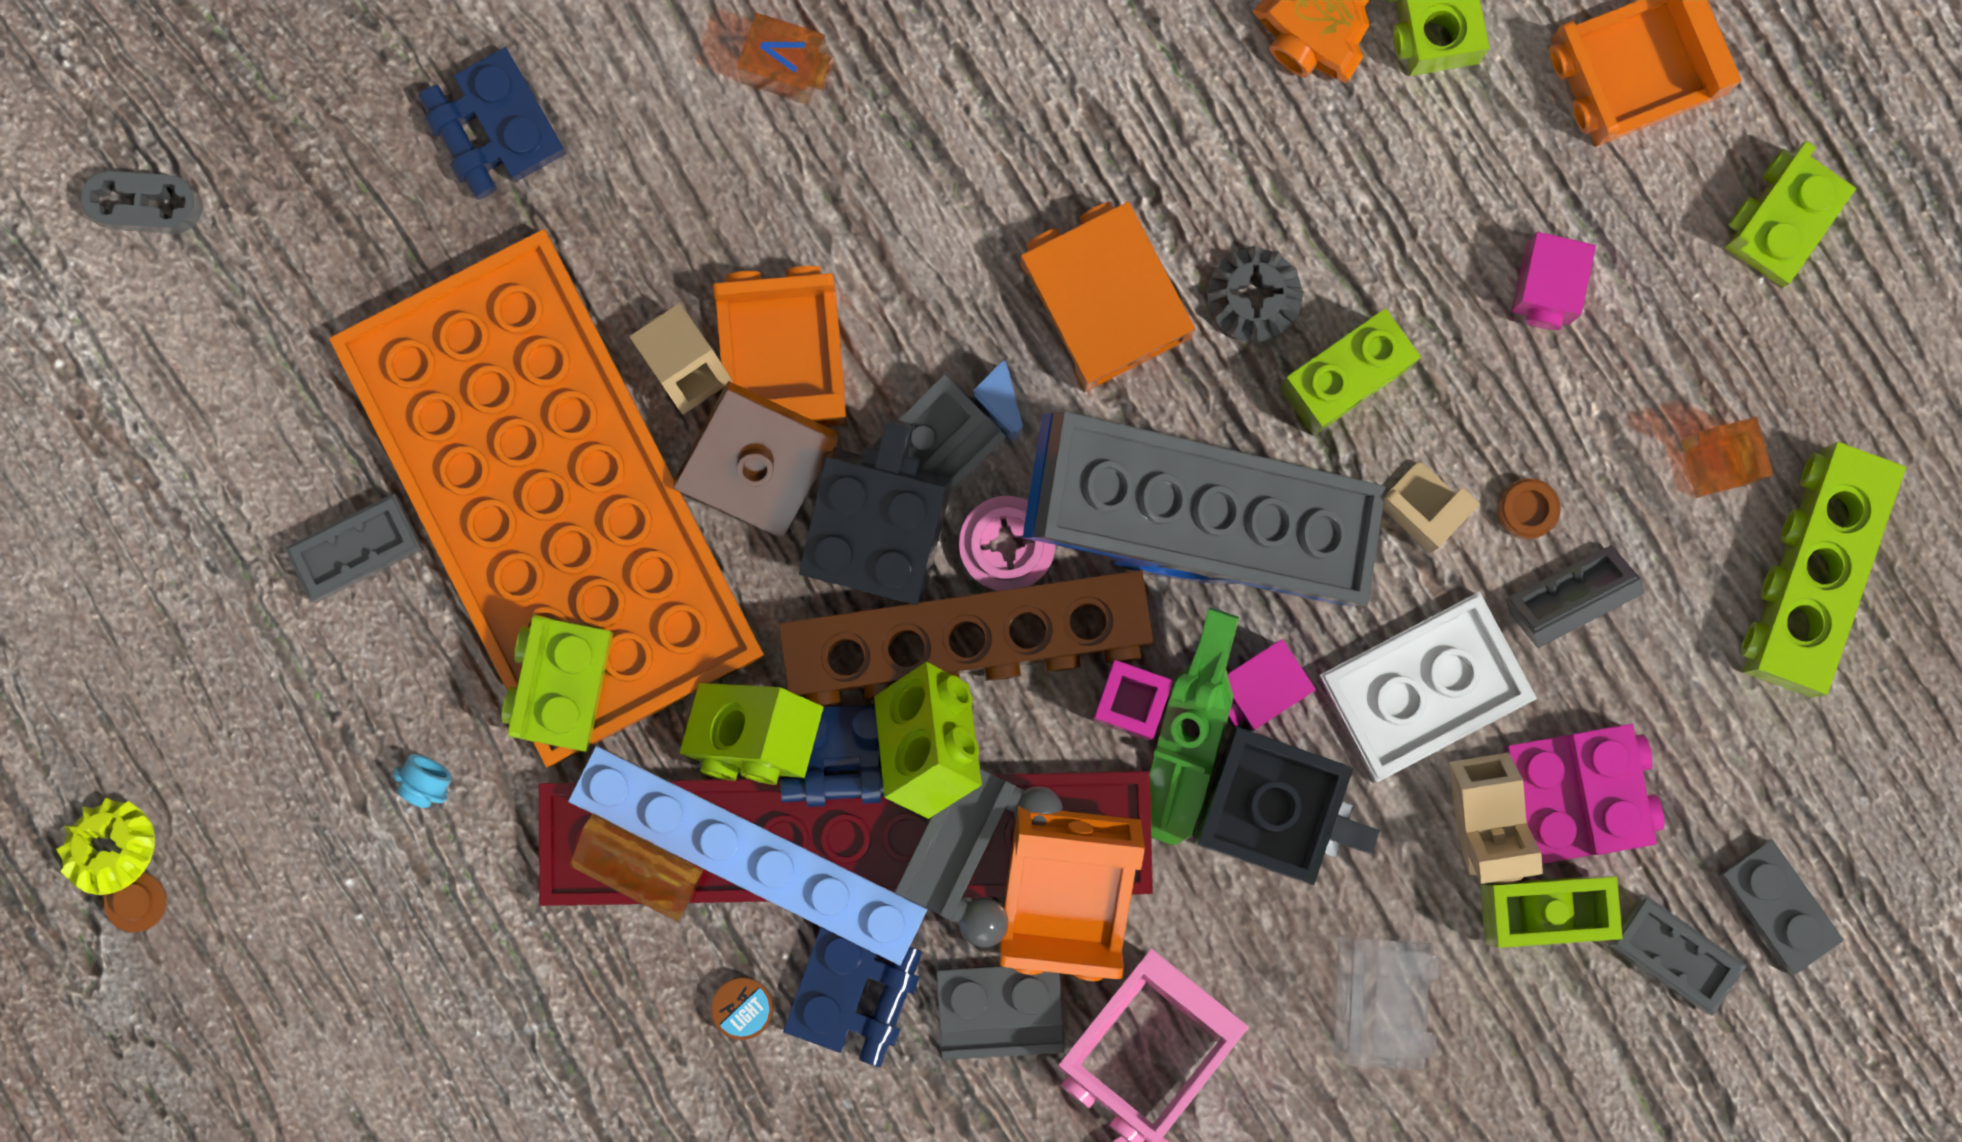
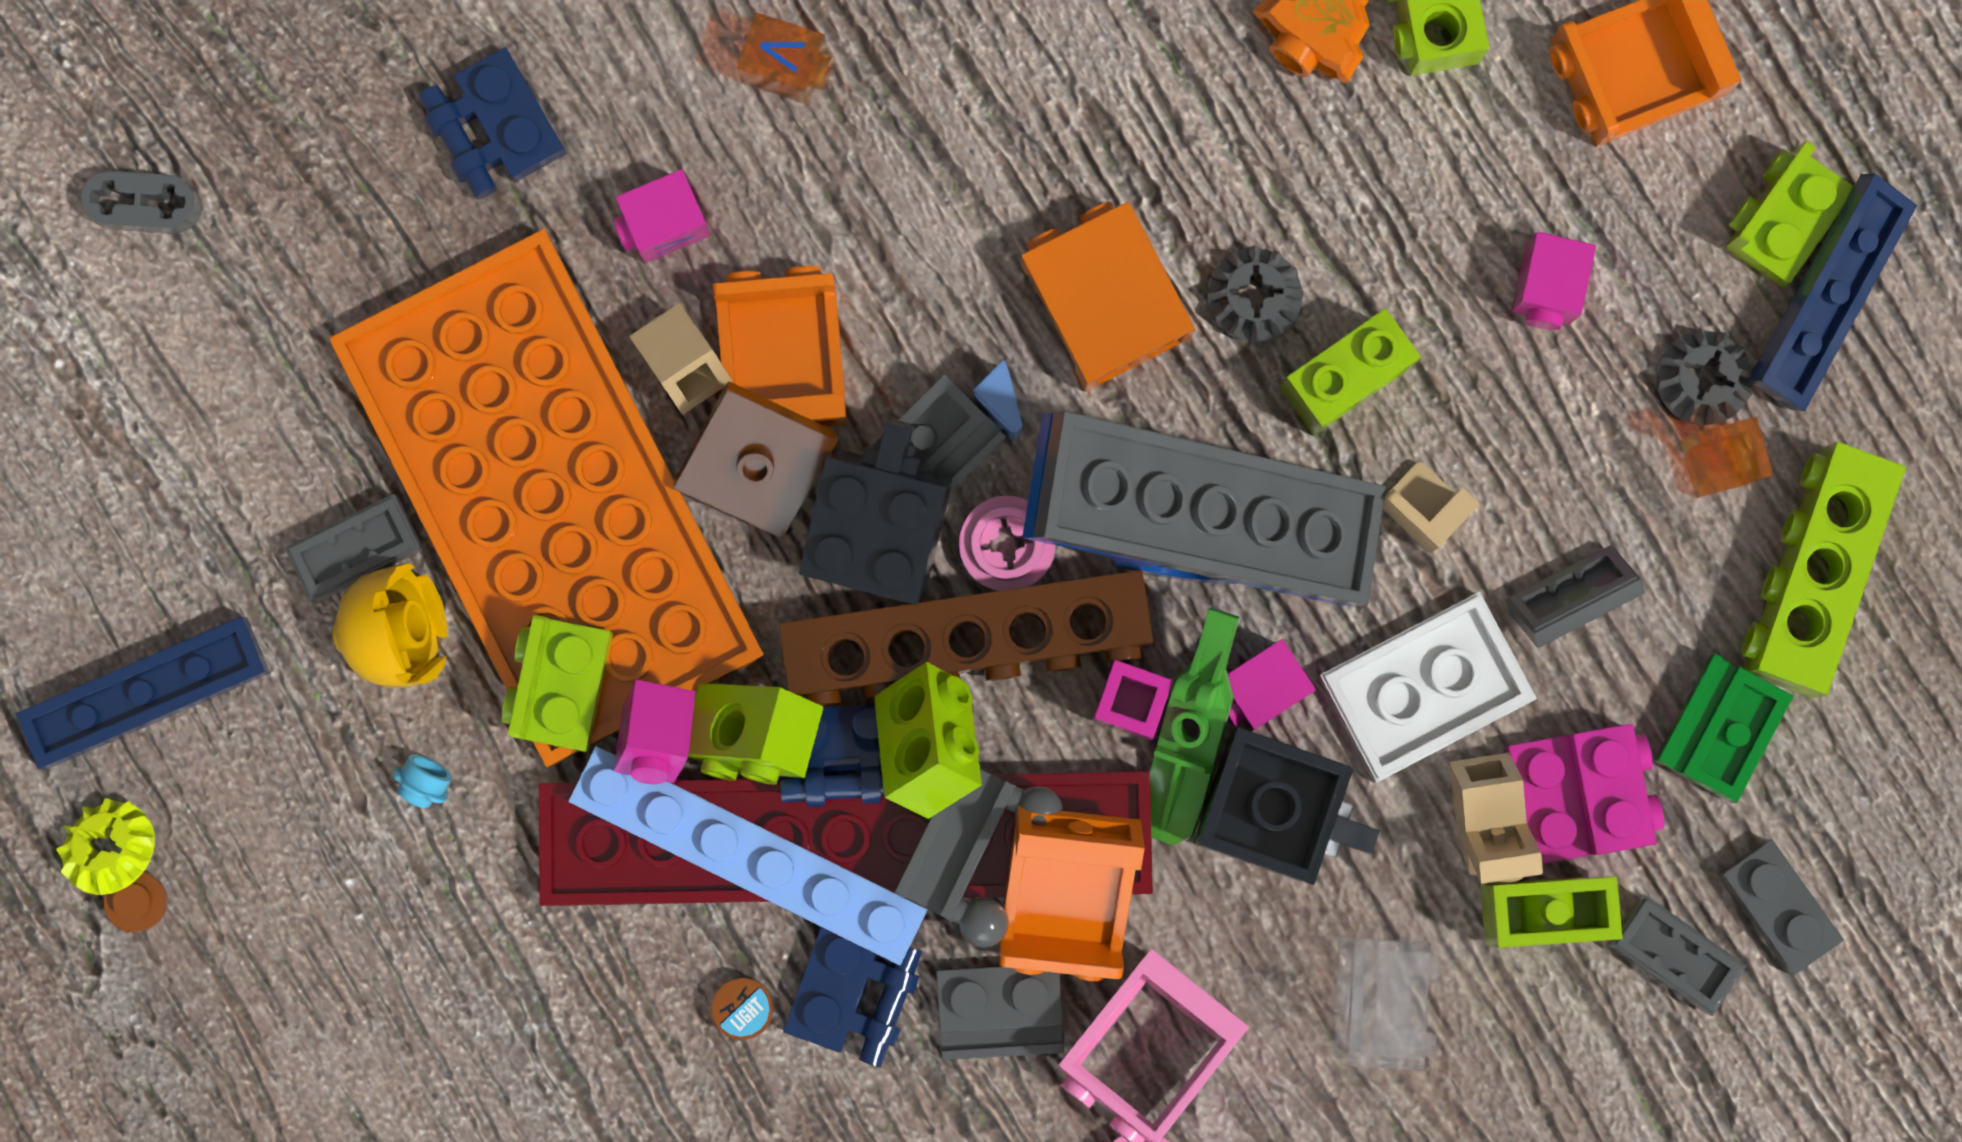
clear orange plate [570,813,703,922] -> none
dark orange tile [1497,478,1561,540] -> none
none -> dark blue plate [15,616,270,770]
none -> yellow cylinder [333,563,448,688]
none -> dark pink brick [612,169,711,263]
none -> dark pink brick [614,679,696,784]
none -> green plate [1654,654,1794,803]
none -> dark grey gear [1656,329,1753,425]
none -> dark blue plate [1748,173,1917,411]

